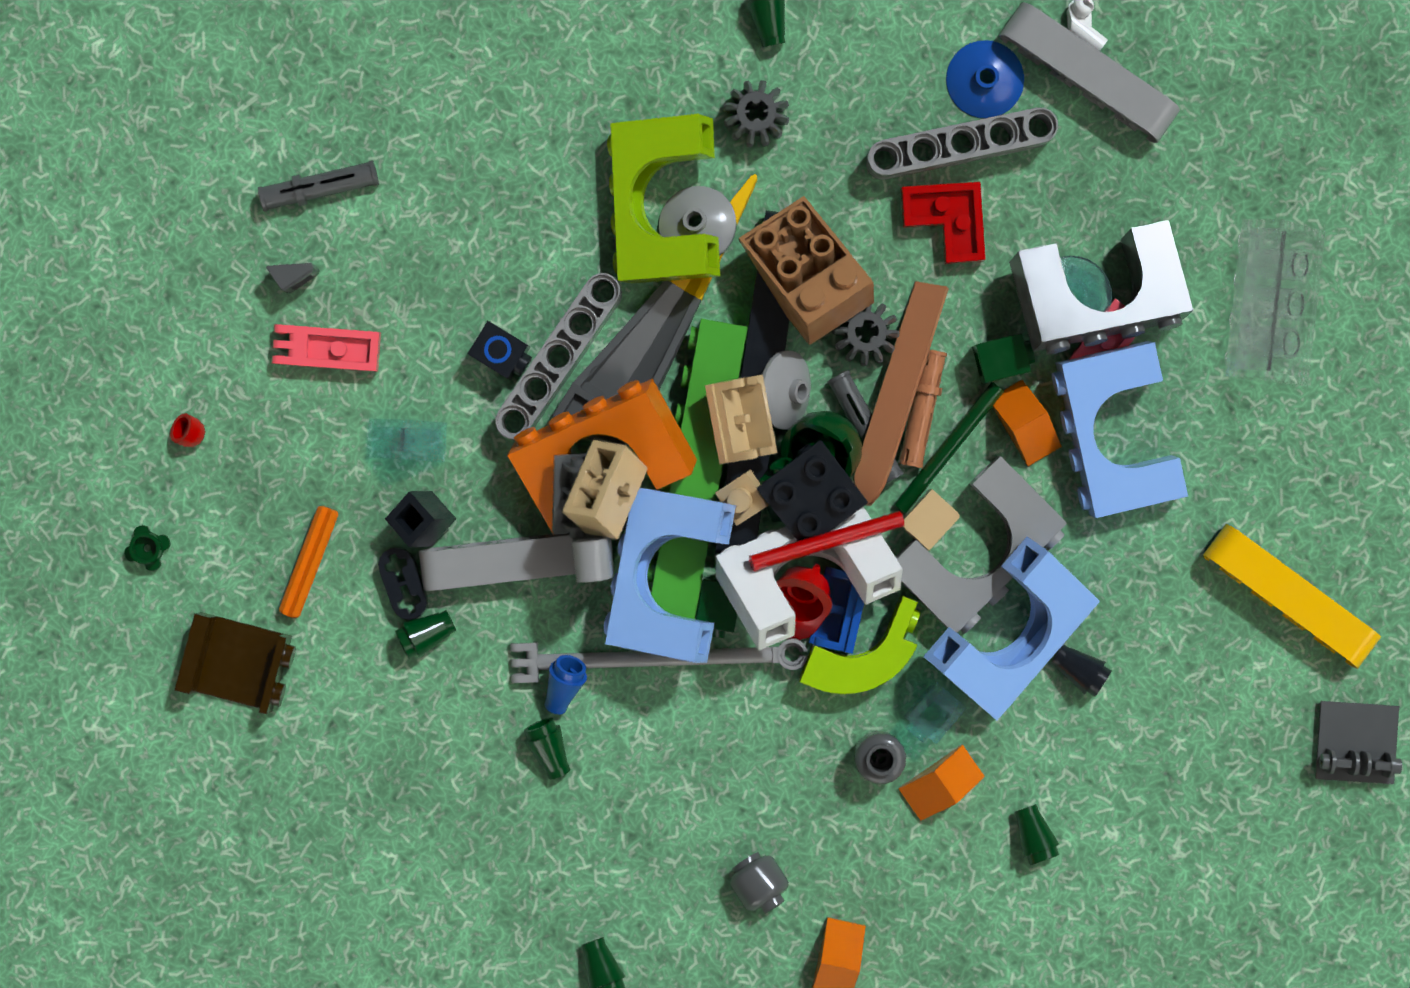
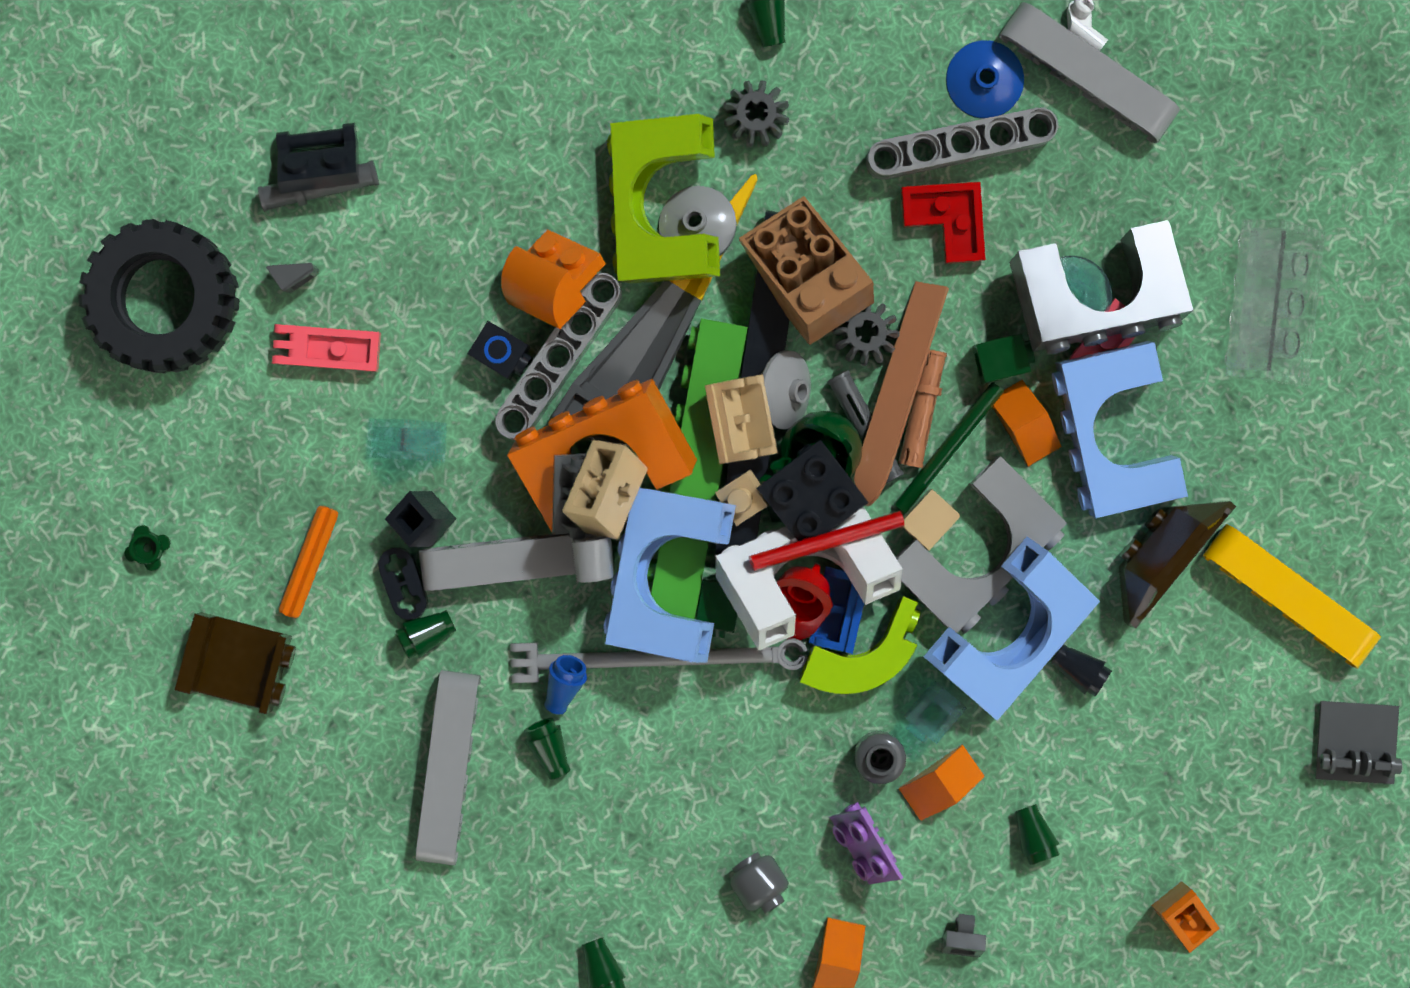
red hinge [170,413,206,447] -> none
none -> black tyre [78,219,240,373]
none -> black plate [276,122,359,194]
none -> light grey beam [416,670,481,866]
none -> orange brick [501,230,606,329]
none -> medium lavender hinge [829,802,903,884]
none -> dark grey tile [941,914,986,958]
none -> dark brown wedge [1119,501,1236,628]
none -> orange slope [1151,881,1220,953]

